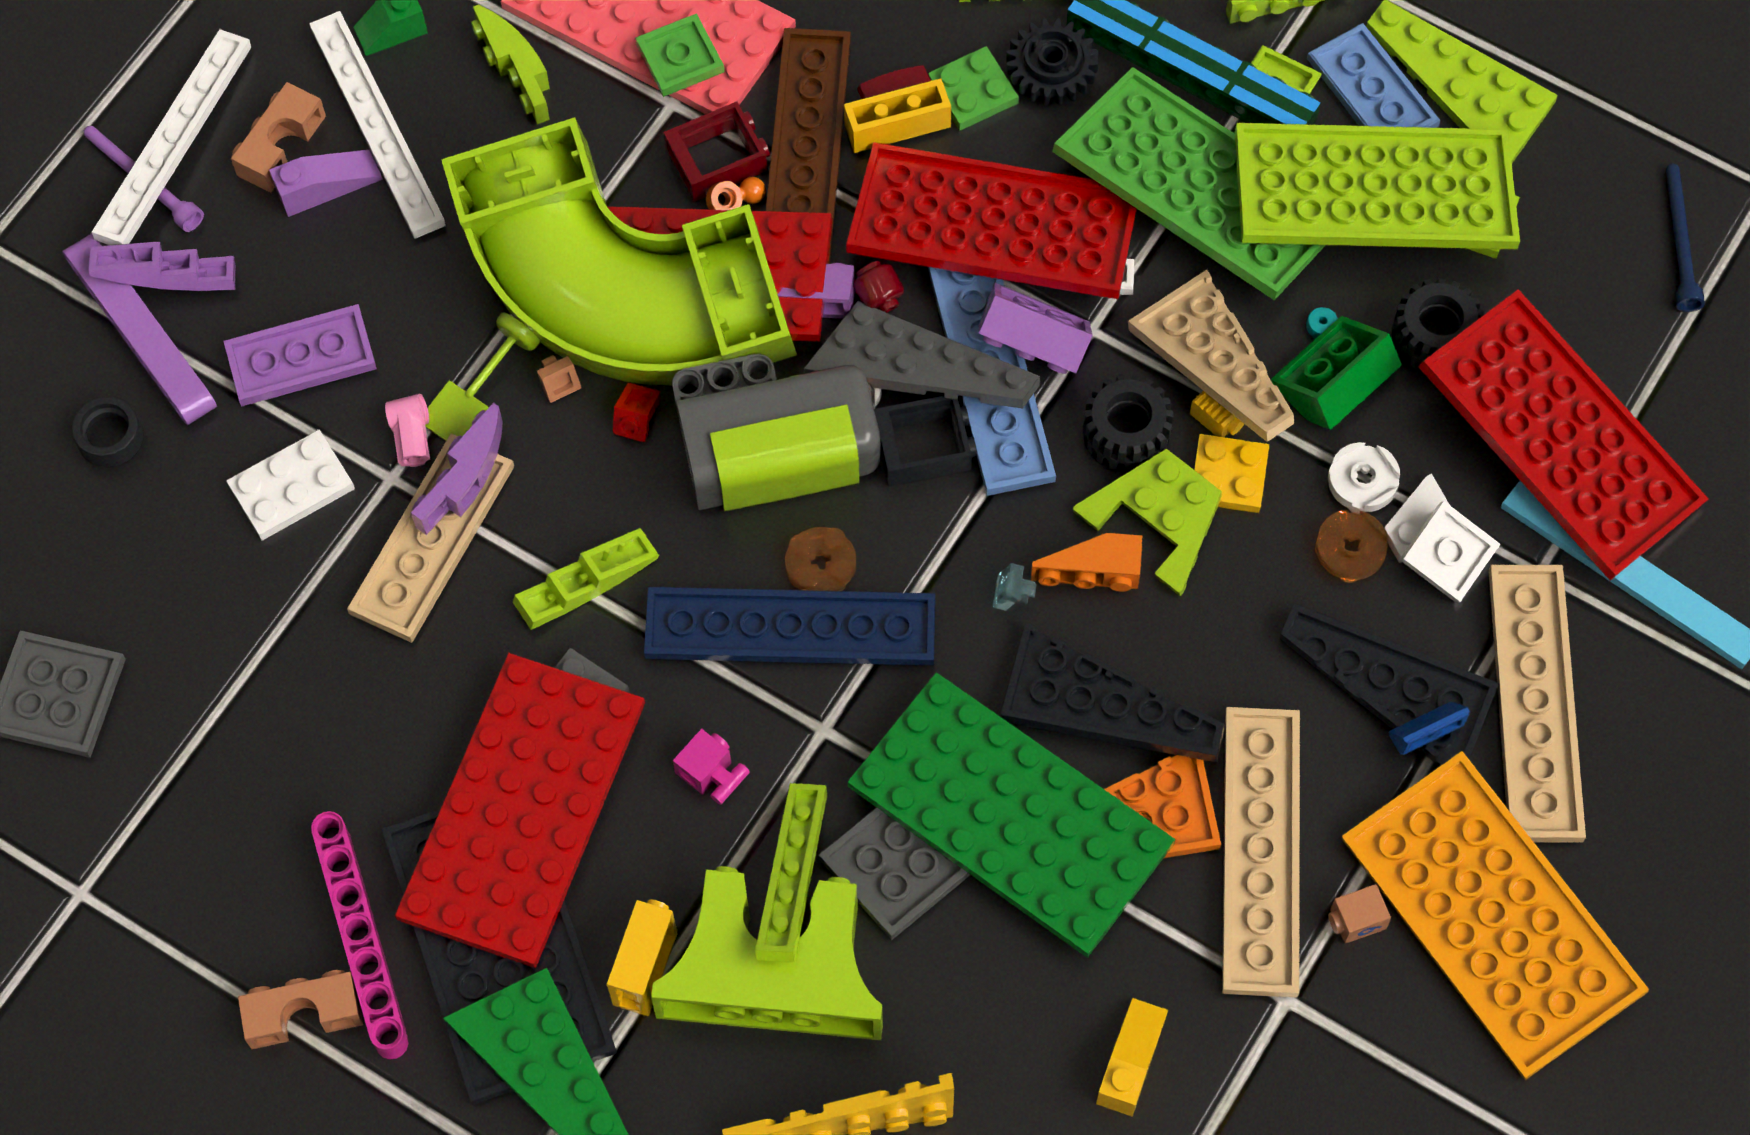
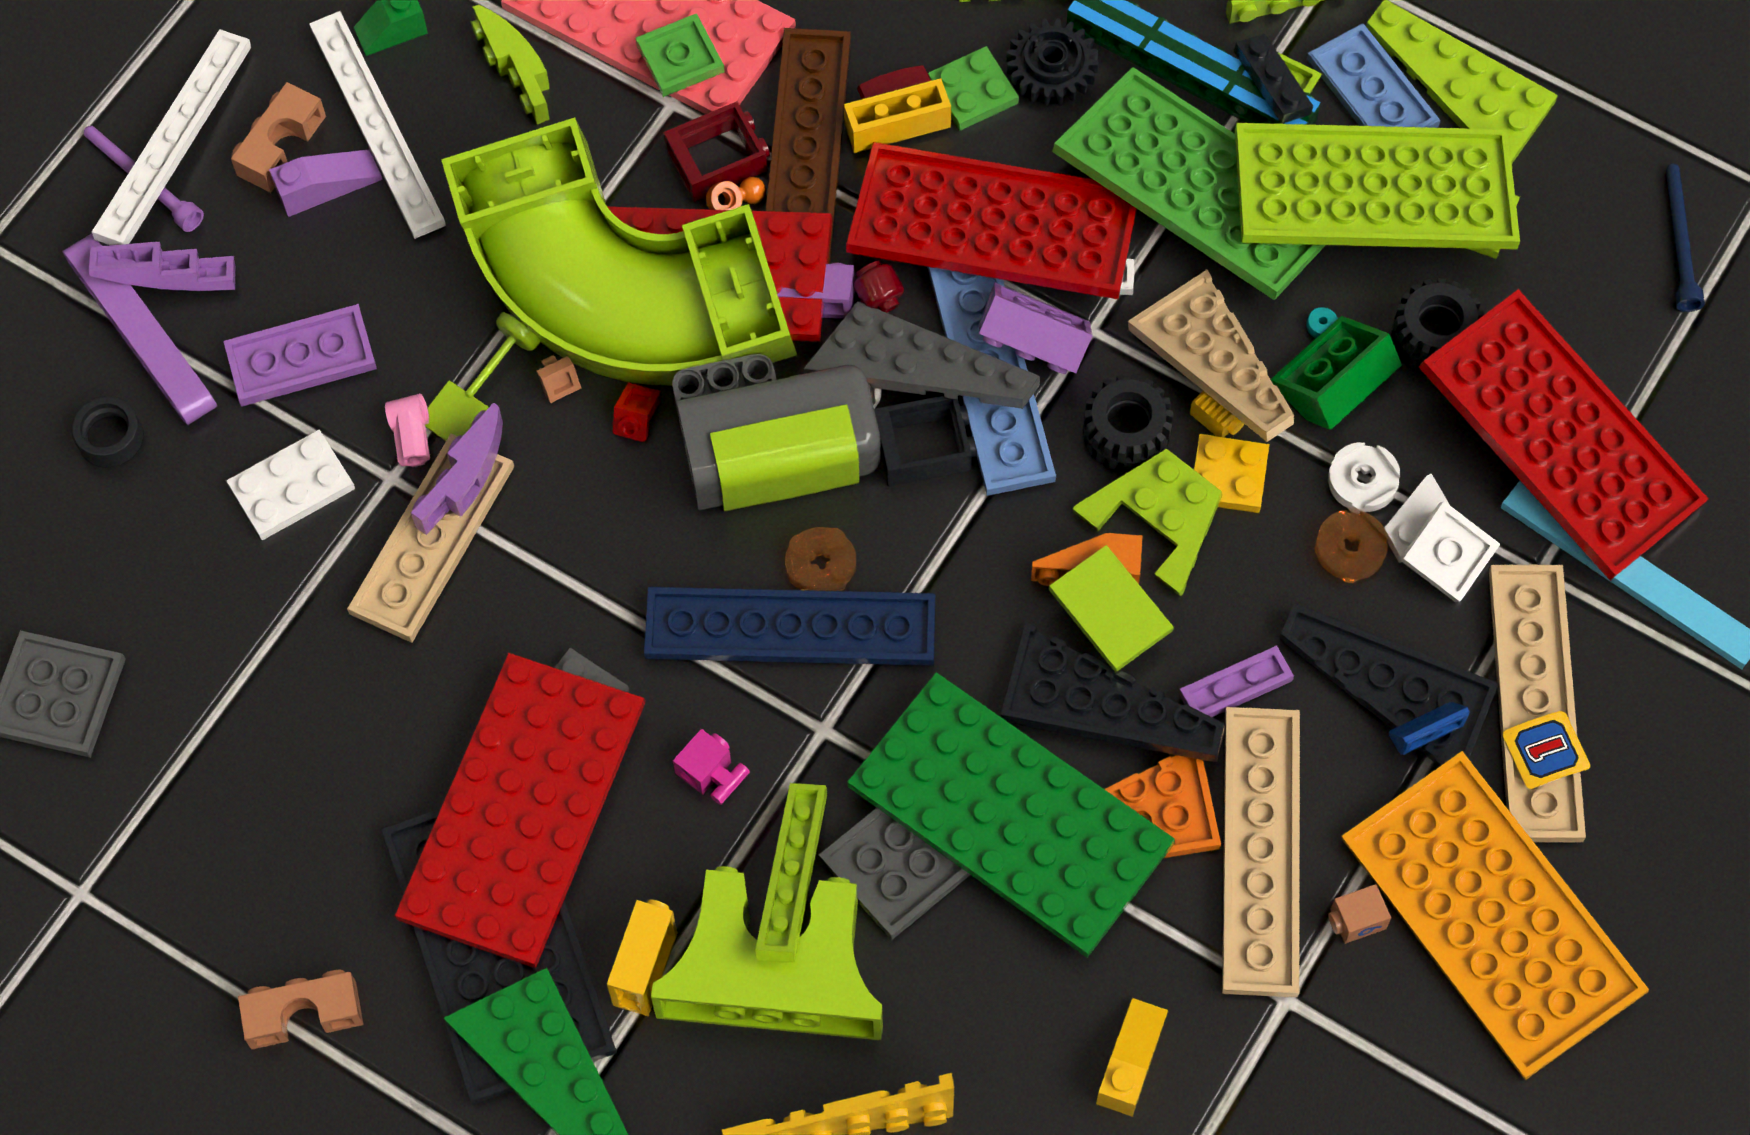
dark pink beam [311,811,409,1059] -> none
lime slope [513,528,659,630] -> none
clear light blue tile [993,563,1037,611] -> none
none -> lime tile [1049,545,1174,673]
none -> medium lavender plate [1179,646,1294,717]
none -> black plate [1234,34,1313,124]
none -> sticker [1503,711,1590,789]

